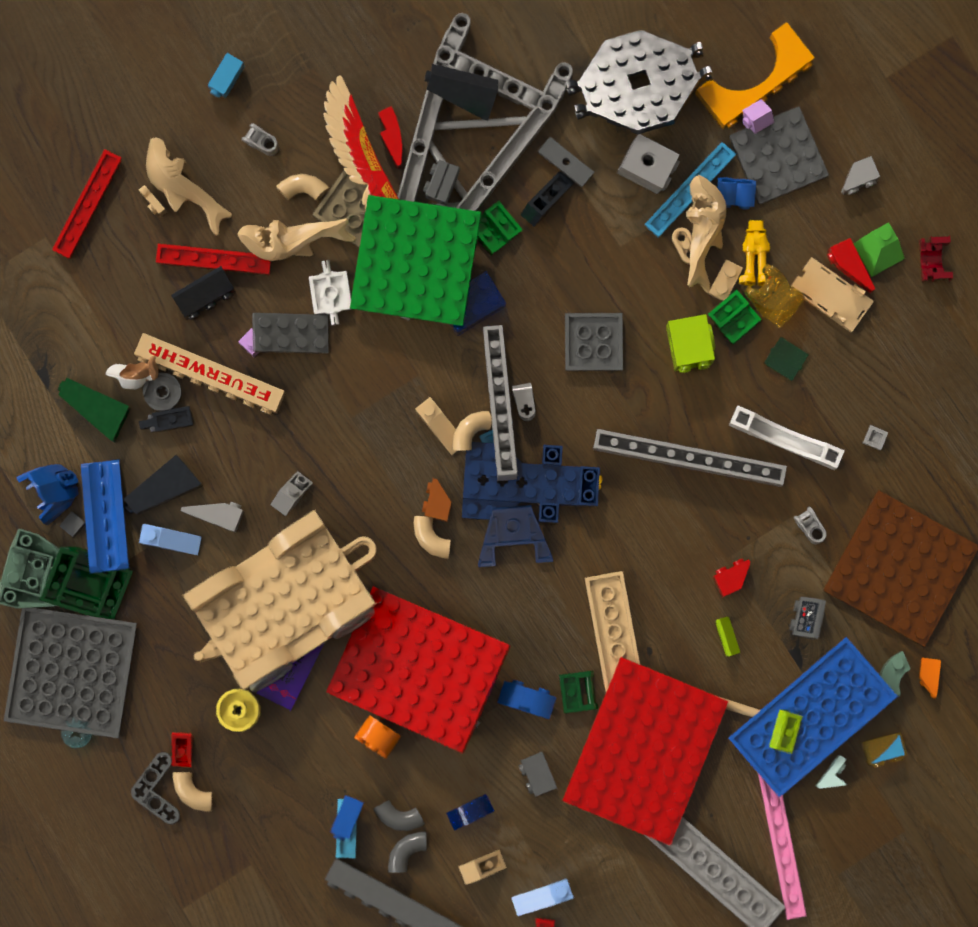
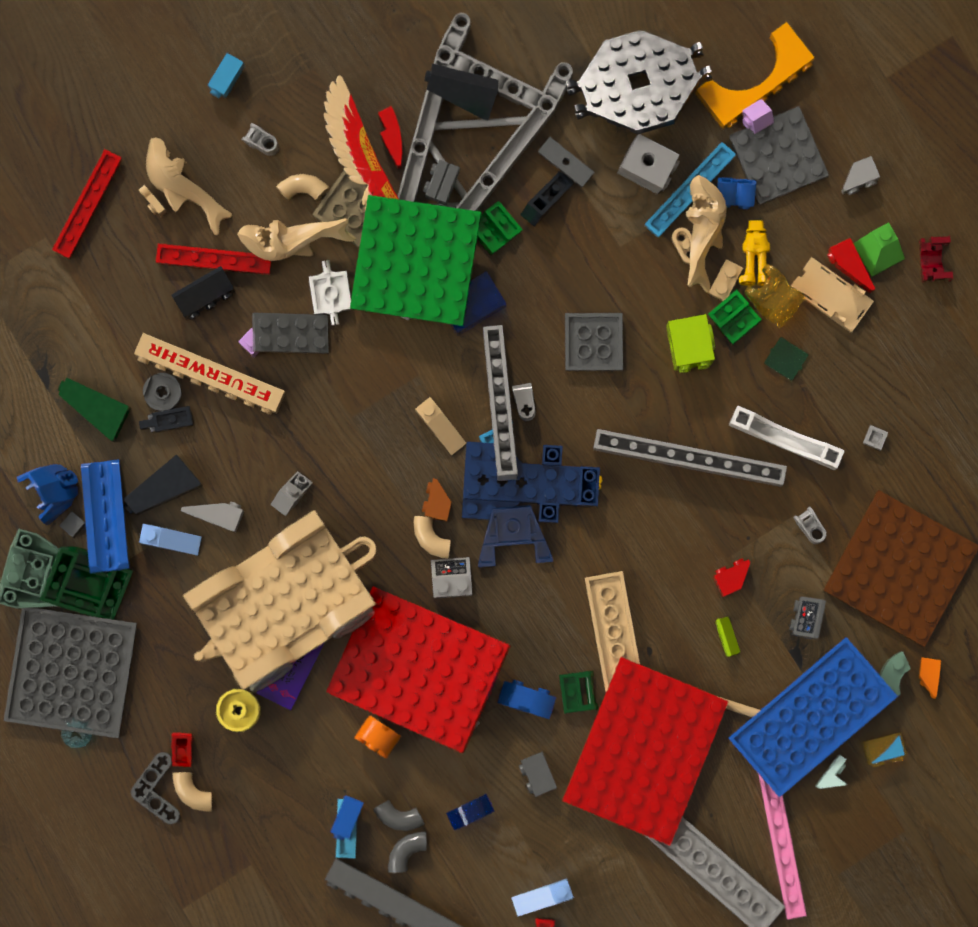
hair [106,355,159,389] -> none
tan cylinder [452,411,492,450] -> none
tan slope [459,850,506,884] -> none
lime slope [769,710,803,754] -> none
none -> light grey slope [431,557,472,599]

